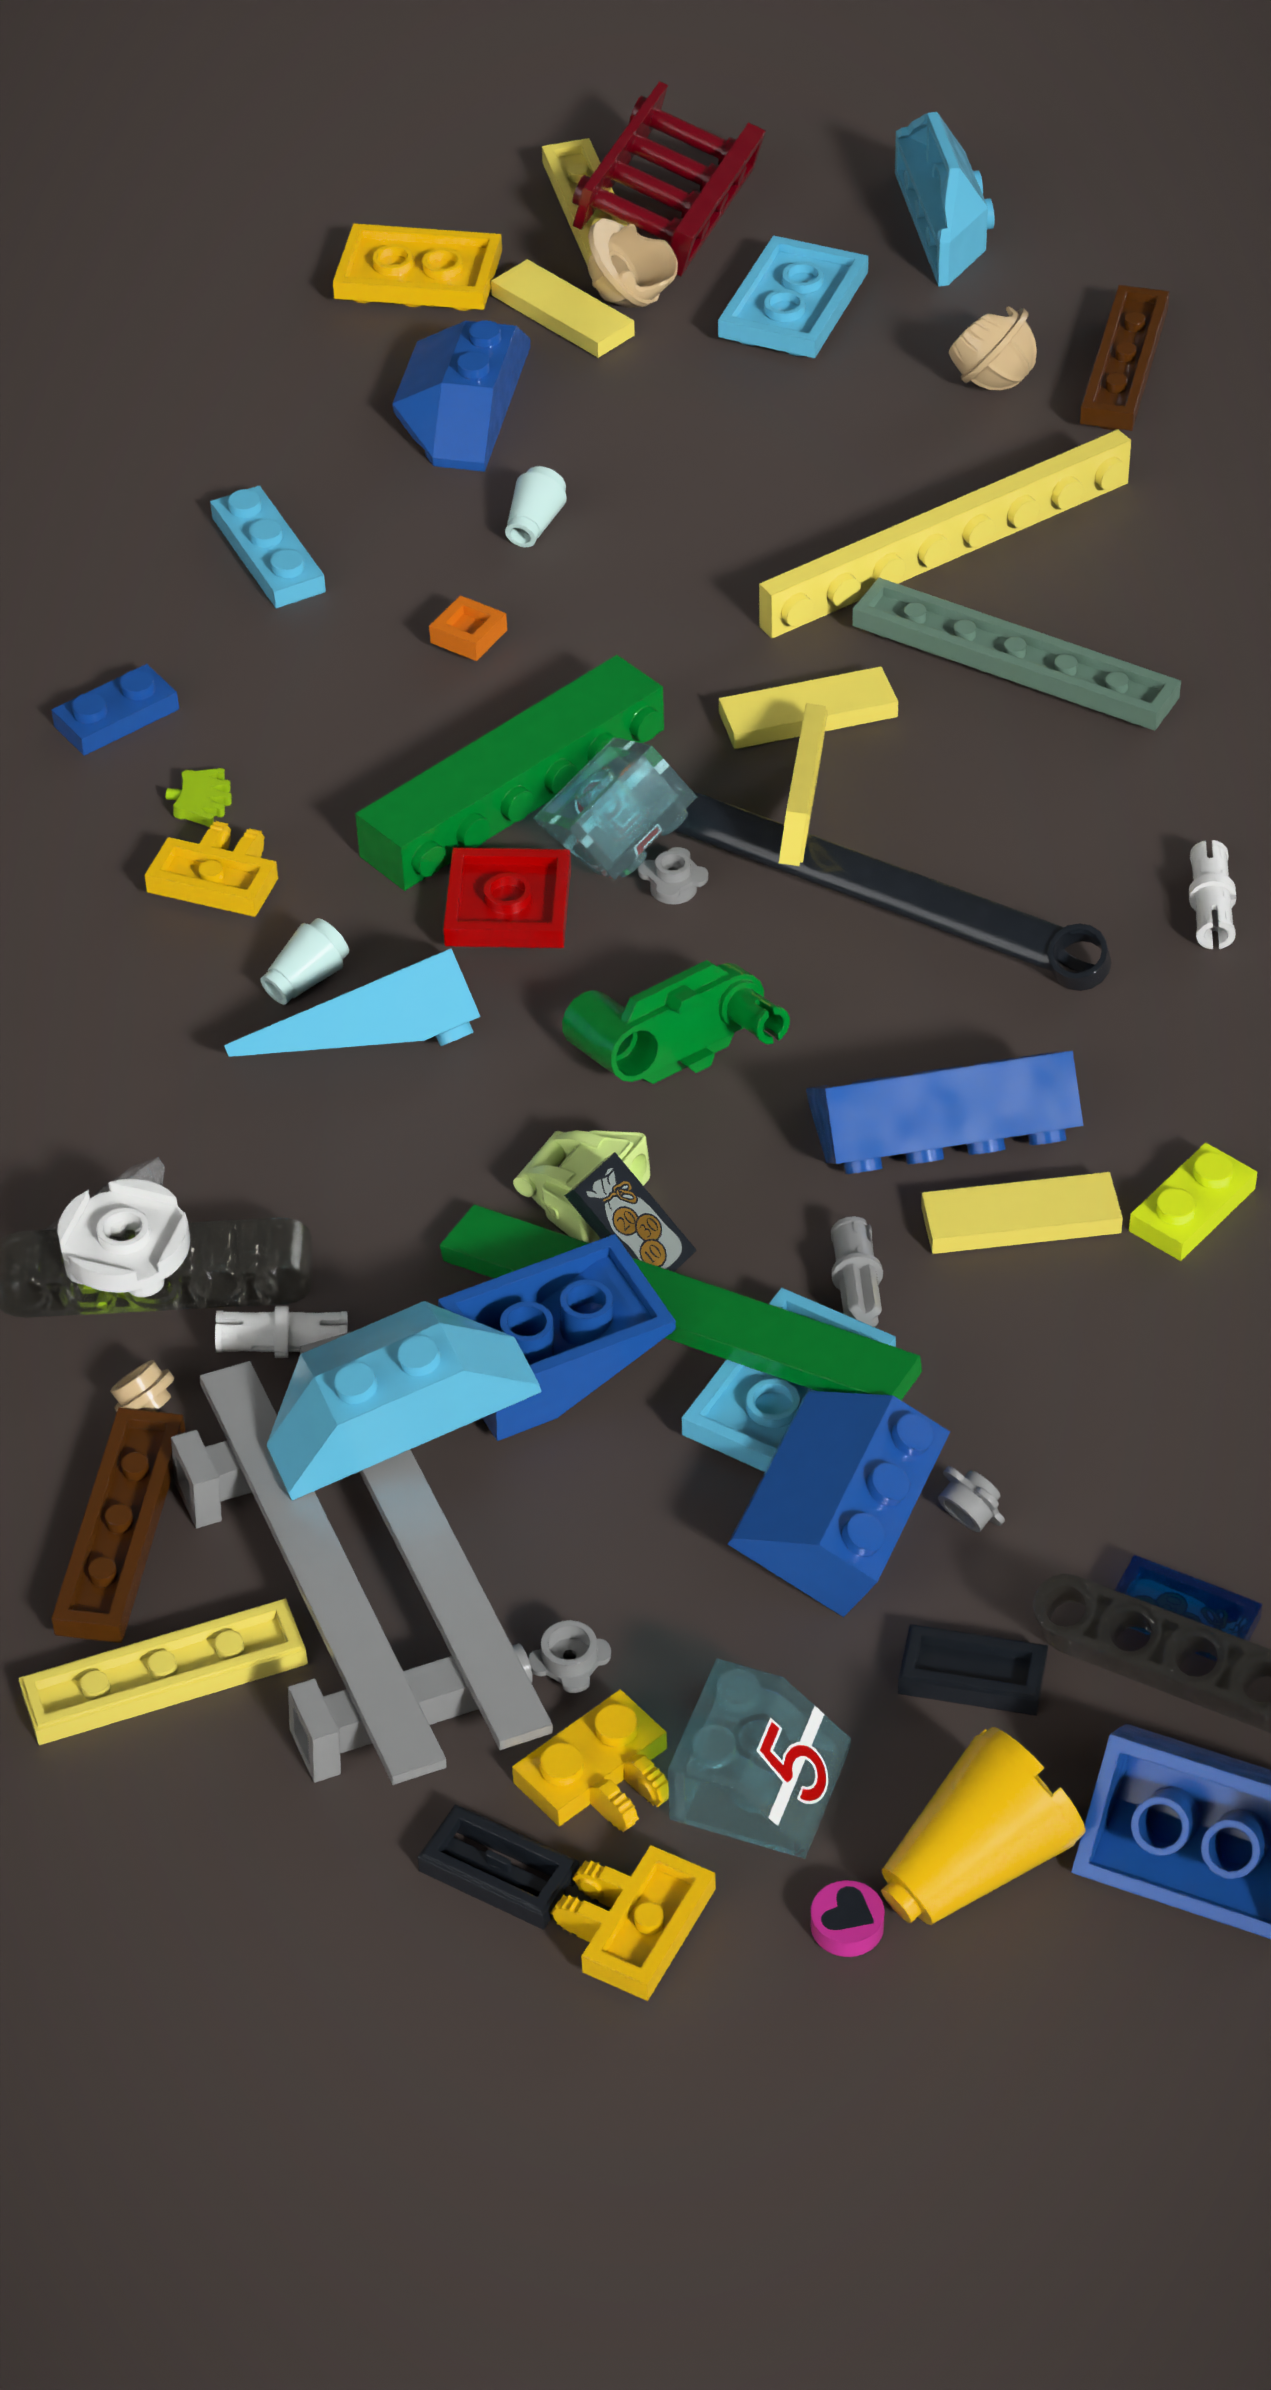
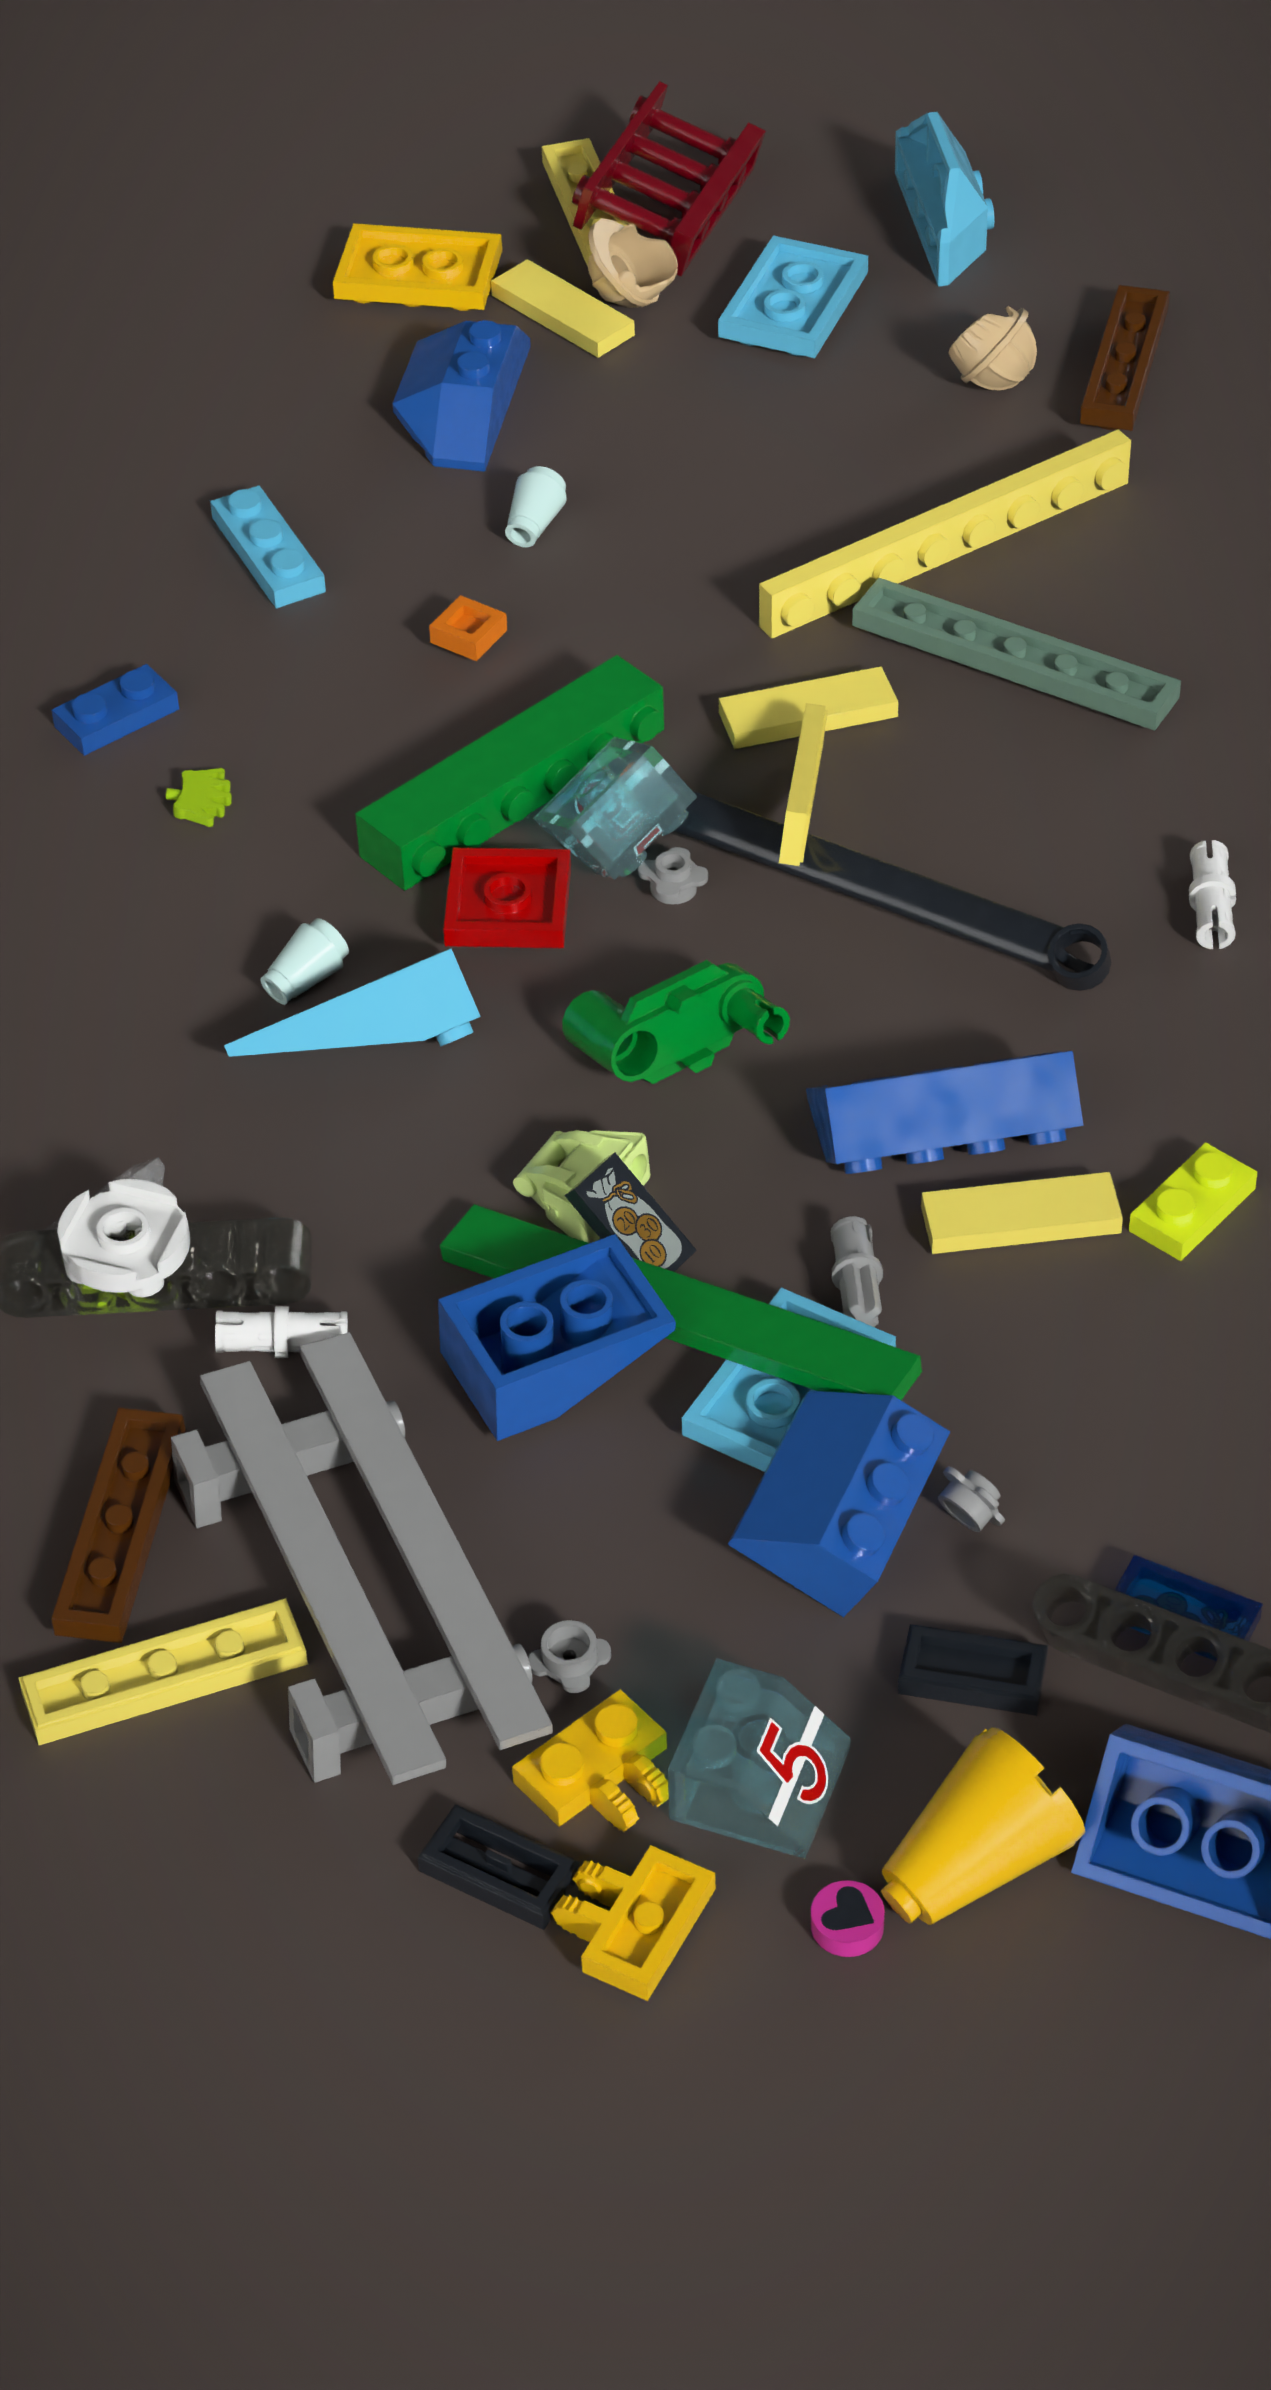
tan plate [110,1360,174,1411] -> none
yellow hinge [144,821,278,917] -> none
medium azure wedge [266,1301,541,1501] -> none

